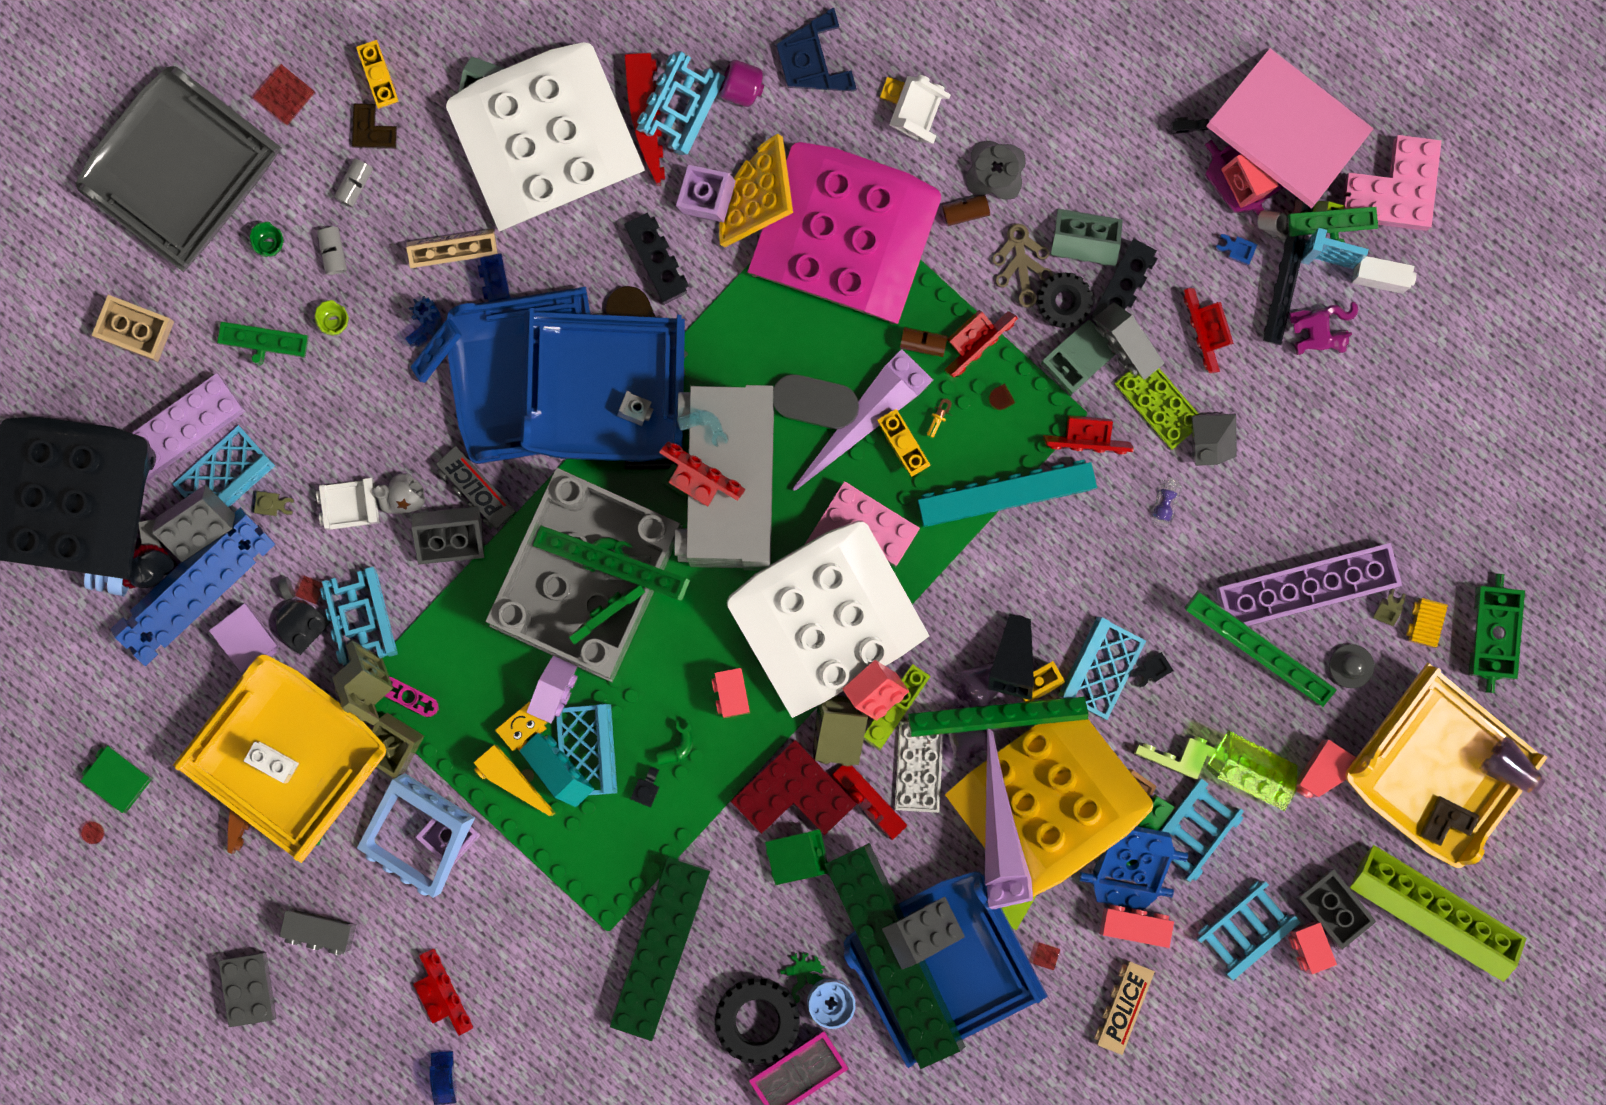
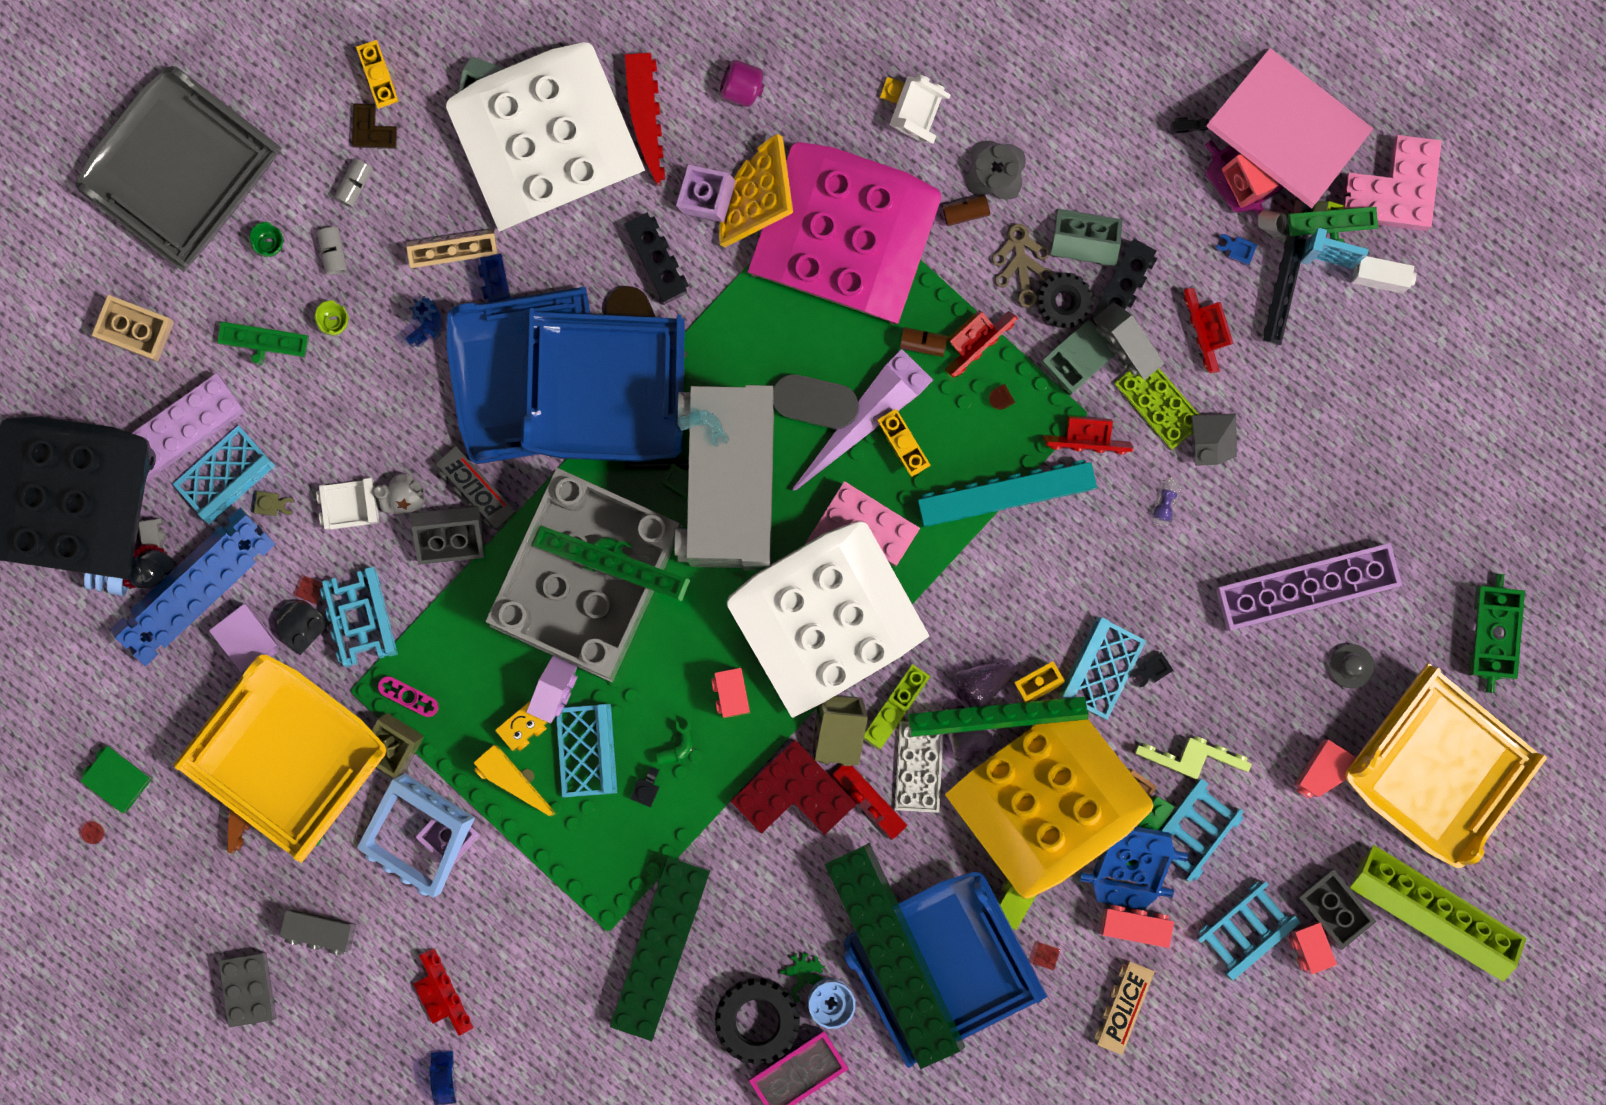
dark grey brick [152,484,235,562] -> none
white panel [244,741,299,783] -> none
clear red tile [253,64,316,126] -> none
dark grey tile [278,577,295,600] -> none
olive bracket [332,640,393,726] -> none
blue tile [411,319,462,383] -> none
teal wedge [519,732,594,807] -> none
green wing [569,585,646,645] -> none
light grey brick [617,391,653,426] -> none
medium azure fence [636,51,725,155] -> none
red bracket [659,442,746,507] -> none
green panel [765,829,828,885] -> none
dark blue wing [776,8,857,92] -> none
coral brick [843,660,909,721] -> none
dark grey brick [882,897,965,969] -> none
piece [927,399,952,437] -> none
lavender plate [985,728,1033,909] -> none
black slope [988,614,1034,700] -> none
green plate [1184,590,1337,707] -> none
clear neon green slope [1206,730,1298,811] -> none
magenta animal [1289,302,1359,355] -> none
olive plate [1373,589,1406,627] -> none
yellow brick [1406,598,1448,648] -> none
dark brown tile [1419,796,1480,846] -> none
cone [1479,736,1545,795] -> none

